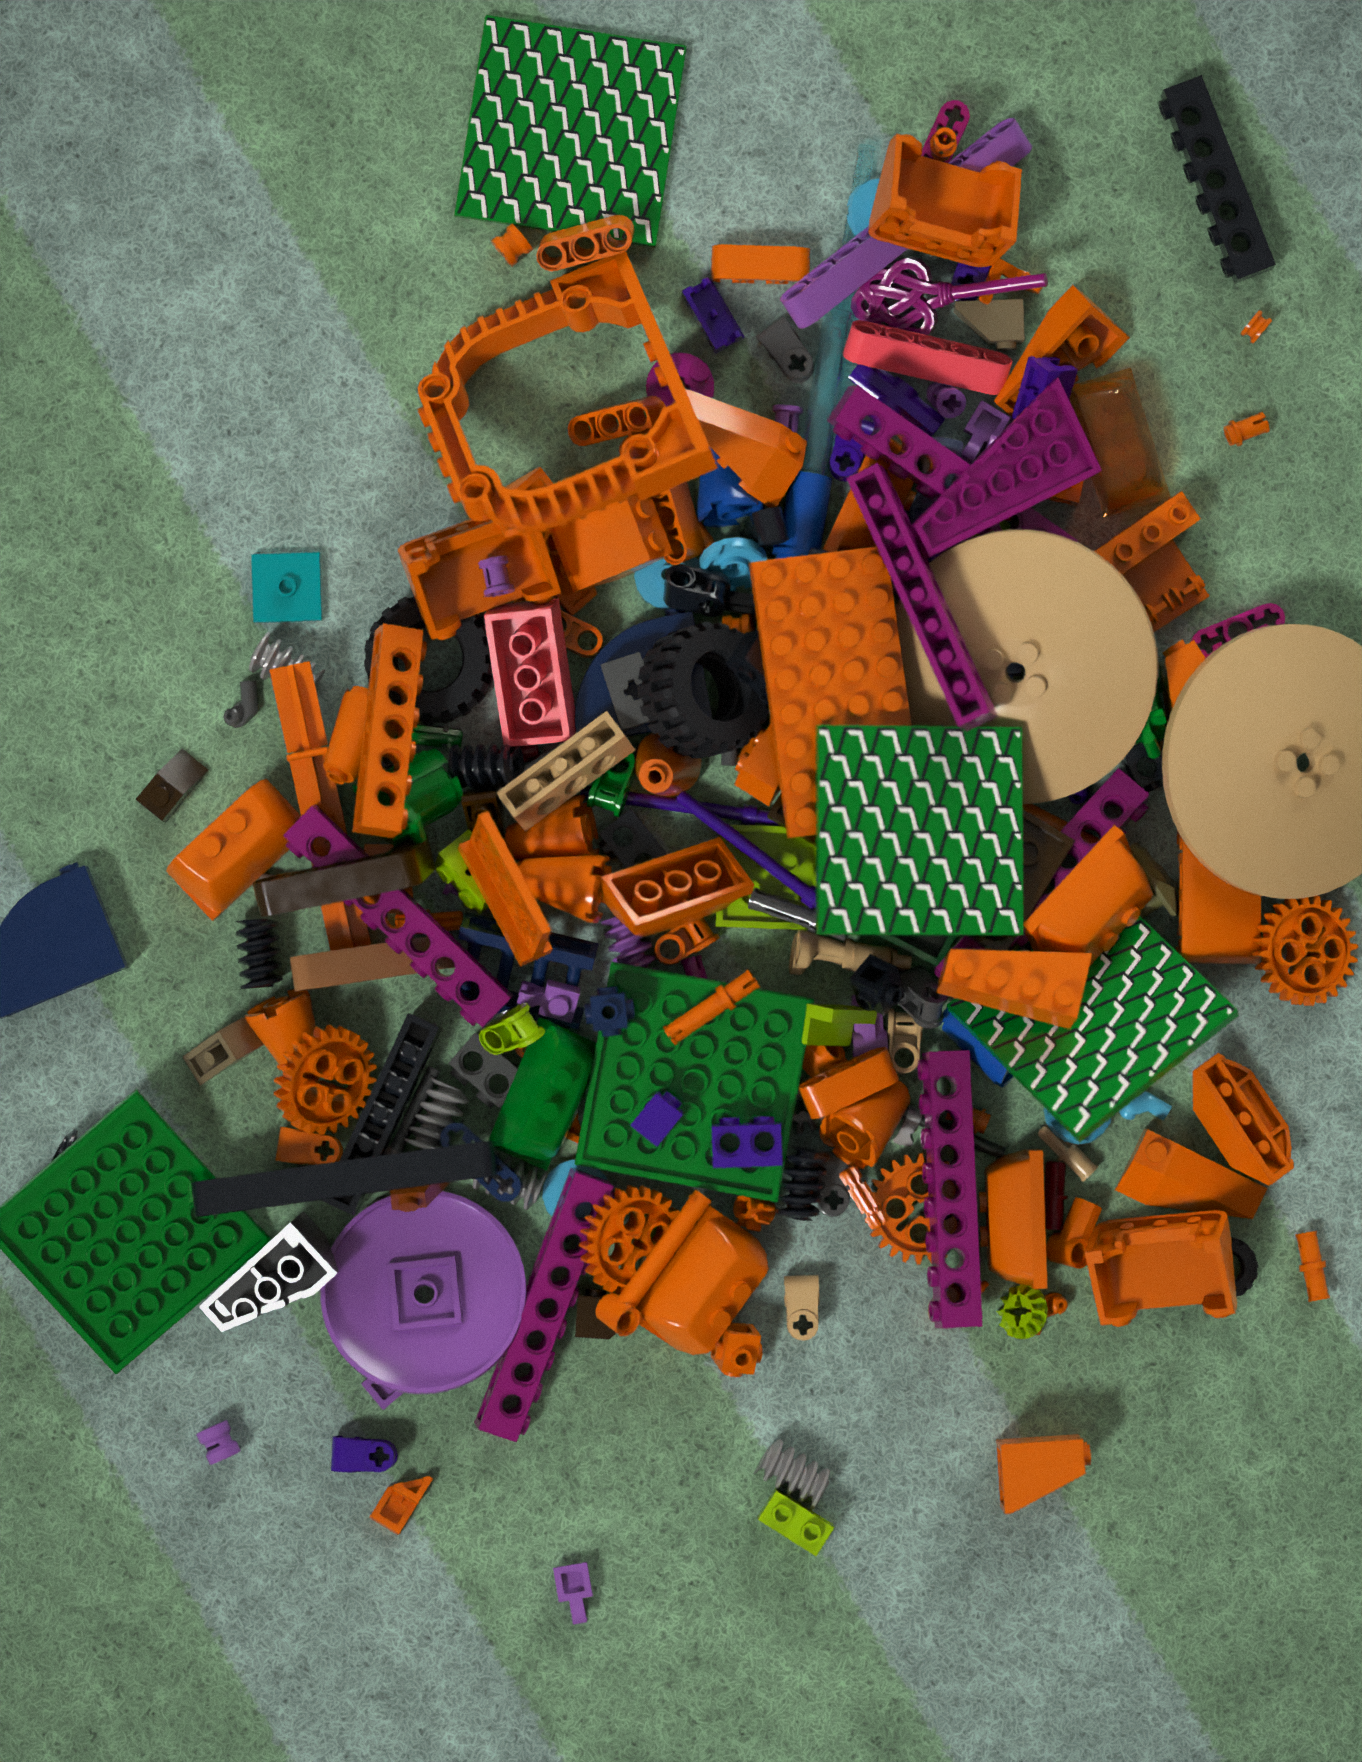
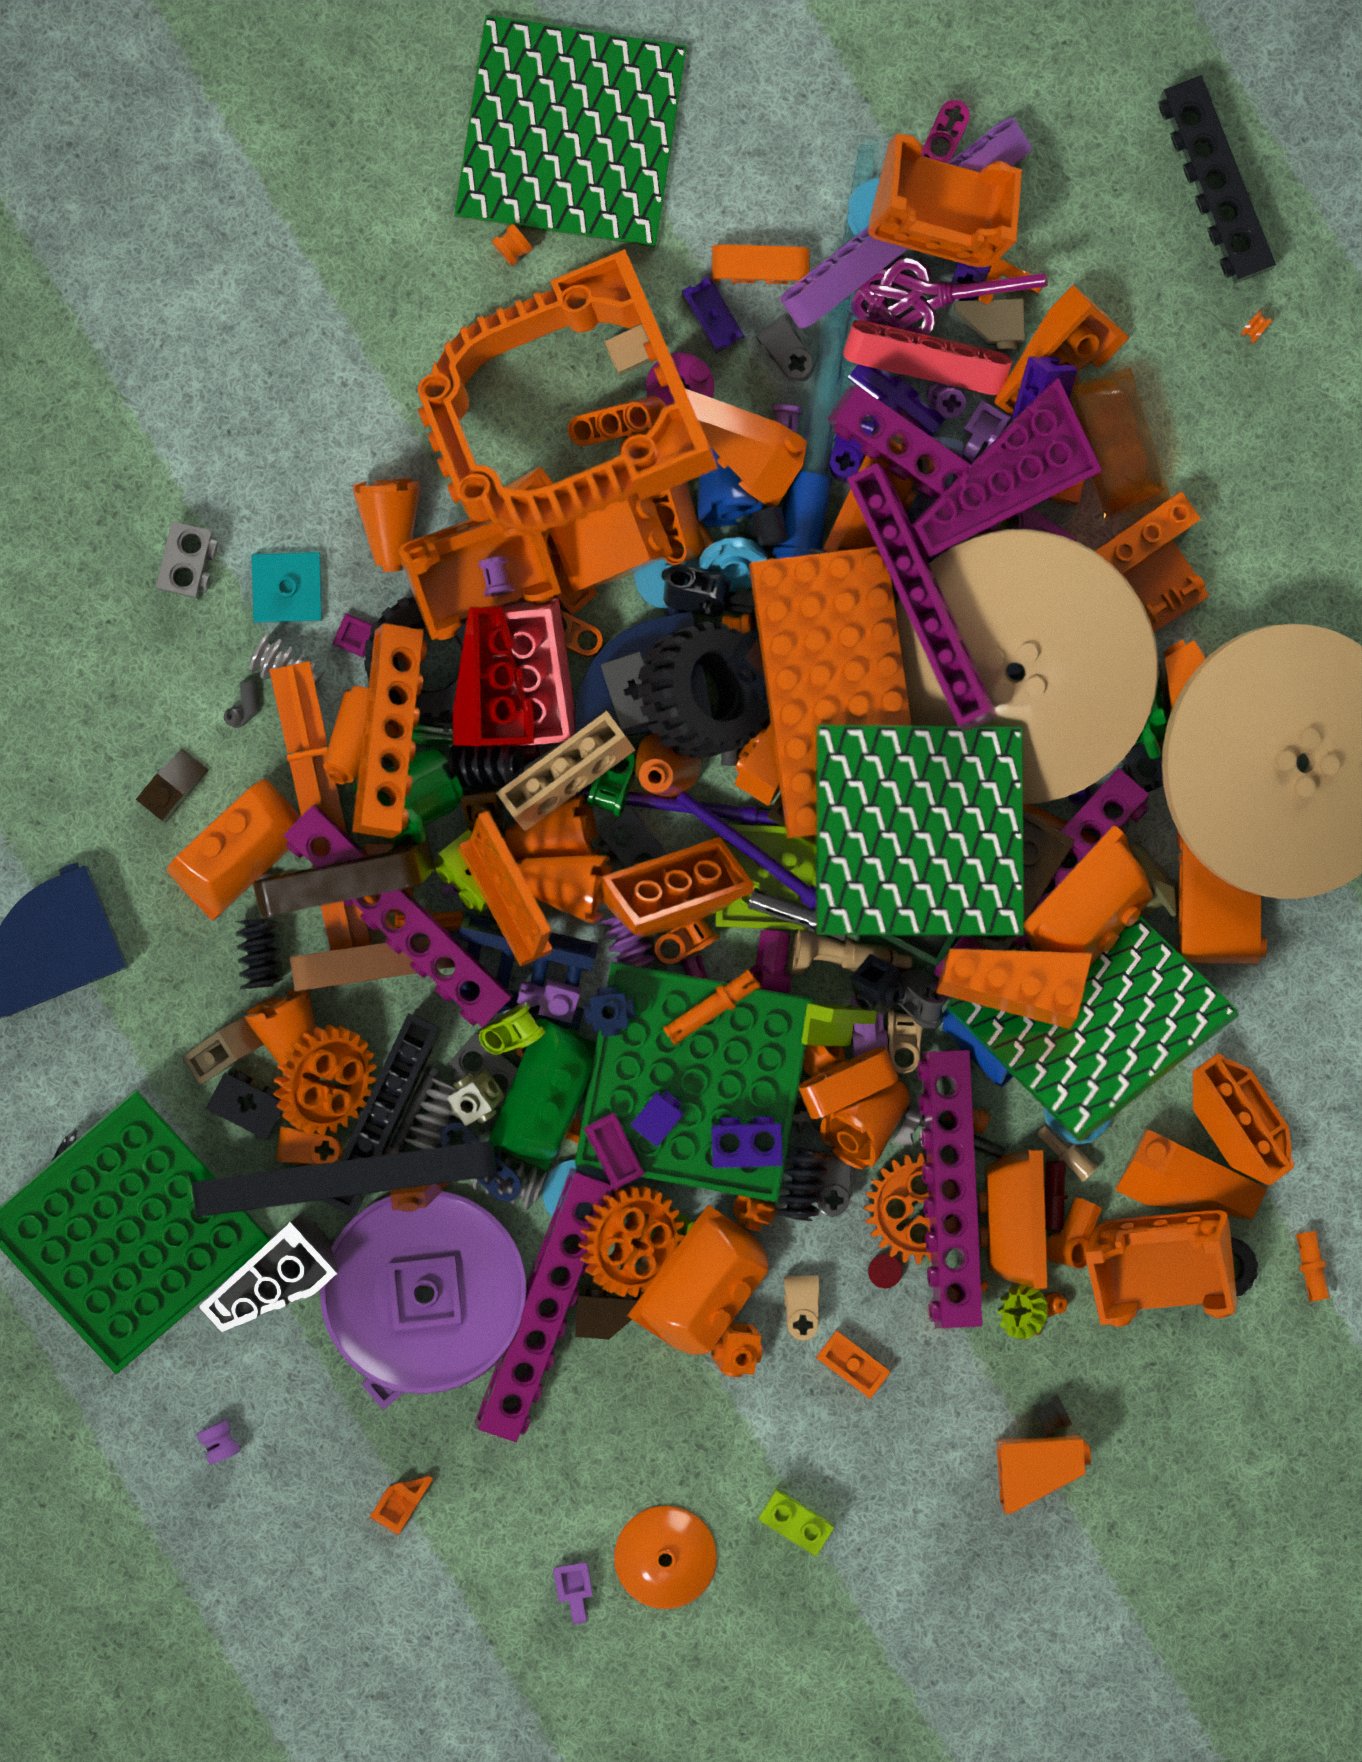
dark purple piece [331,1436,398,1473] -> none
orange beam [536,215,635,271] -> none
orange piece [595,1189,712,1336] -> none
light grey piece [754,1439,830,1510] -> none
orange axle [839,1165,888,1230] -> none
orange pin [930,127,957,162] -> none
medium azure arm [1119,1091,1172,1120] -> none
dark pink beam [1190,603,1285,658] -> none
orange pin [1224,412,1270,447] -> none
orange gear [1252,896,1359,1006] -> none
none -> light grey brick [156,521,218,600]
none -> black brick [205,1069,284,1140]
none -> magenta tile [332,613,373,658]
none -> orange cone [353,478,421,572]
none -> olive brick [447,1069,505,1126]
none -> red wedge [453,606,534,746]
none -> magenta tile [583,1112,645,1190]
none -> tan brick [604,324,650,376]
none -> orange dish [614,1506,717,1609]
none -> magenta piece [750,930,791,994]
none -> orange plate [816,1330,891,1399]
none -> dark red tile [868,1254,902,1289]
none -> pearl dark grey wheel [1033,1394,1072,1437]

